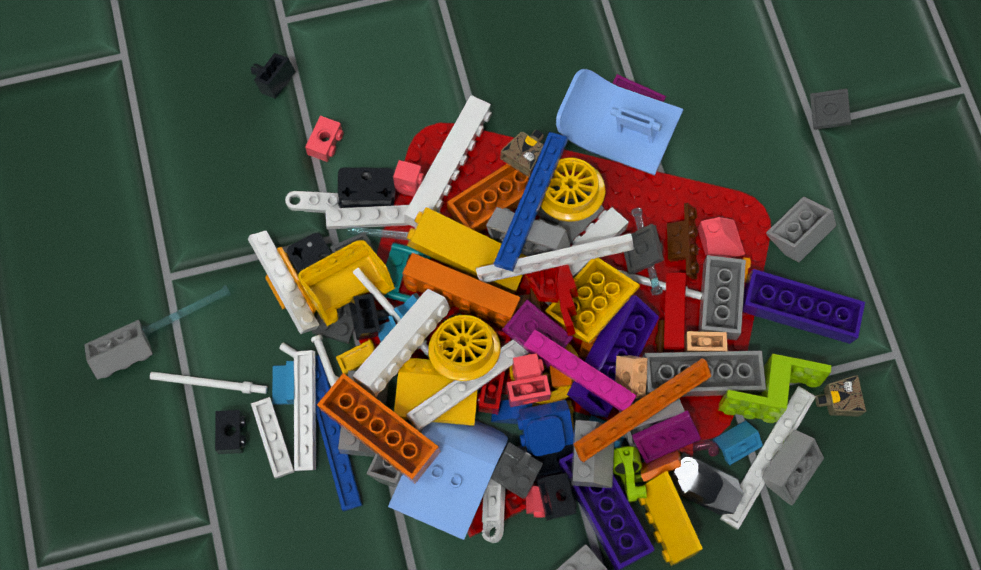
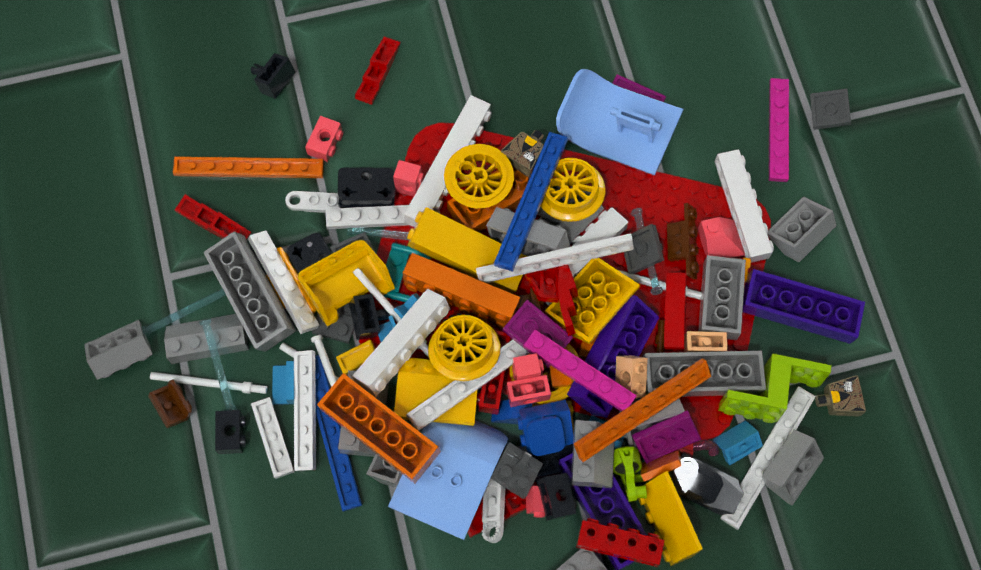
none -> reddish brown bracket [148,379,192,429]
none -> light grey slope [164,314,249,364]
none -> orange tile [173,157,324,178]
none -> red slope [174,194,251,240]
none -> clear light blue bar [199,318,237,410]
none -> light grey brick [203,231,296,352]
none -> red slope [355,37,401,105]
none -> yellow piece [444,144,514,208]
none -> red brick [576,518,665,567]
none -> white brick [714,149,774,263]
none -> dark pink plate [769,78,789,182]

